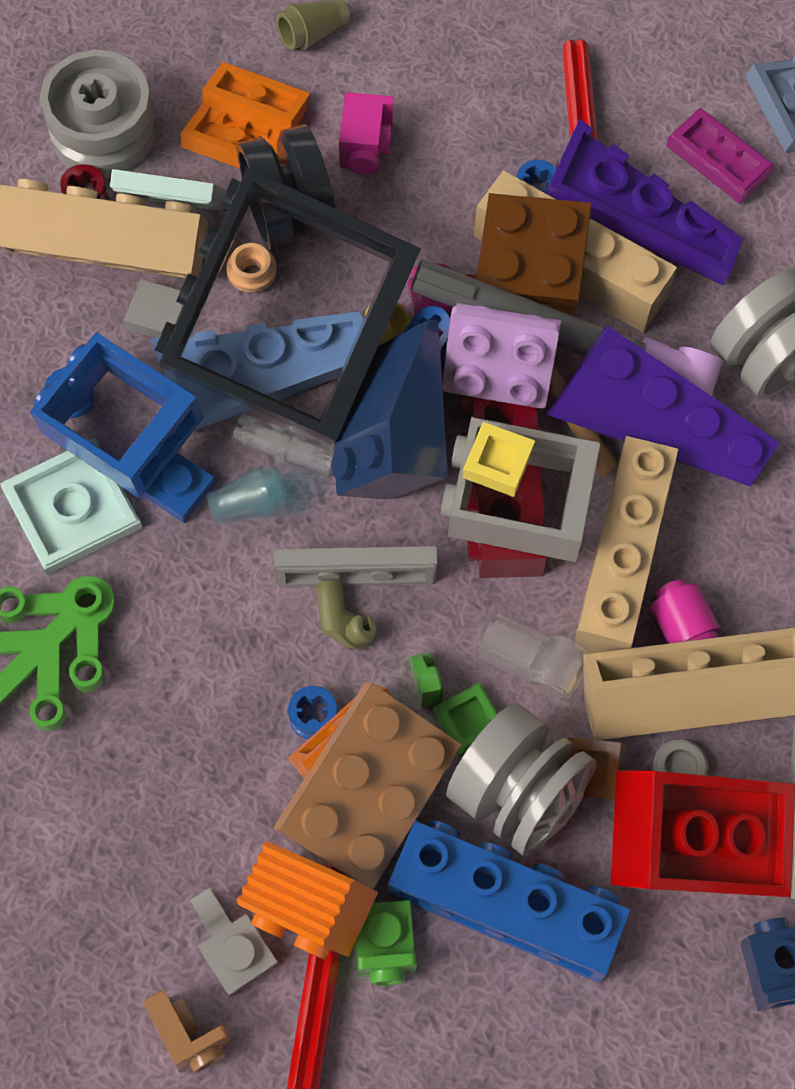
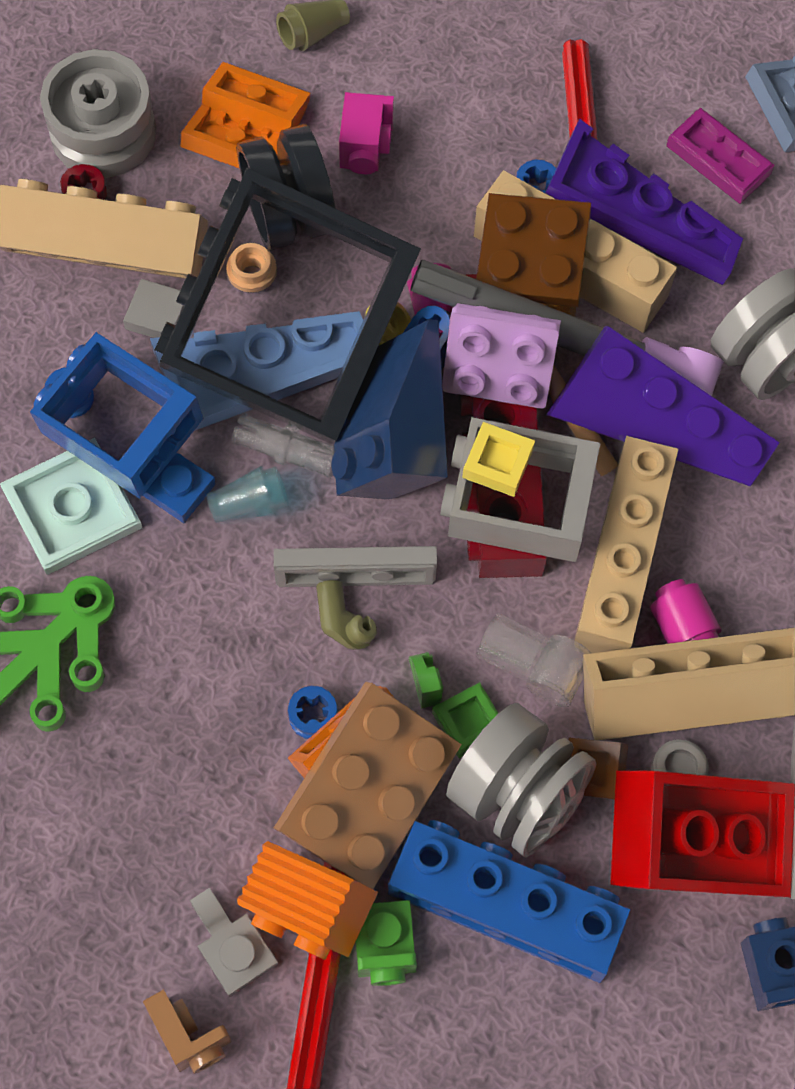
light aqua tile [110,169,225,211] -> none

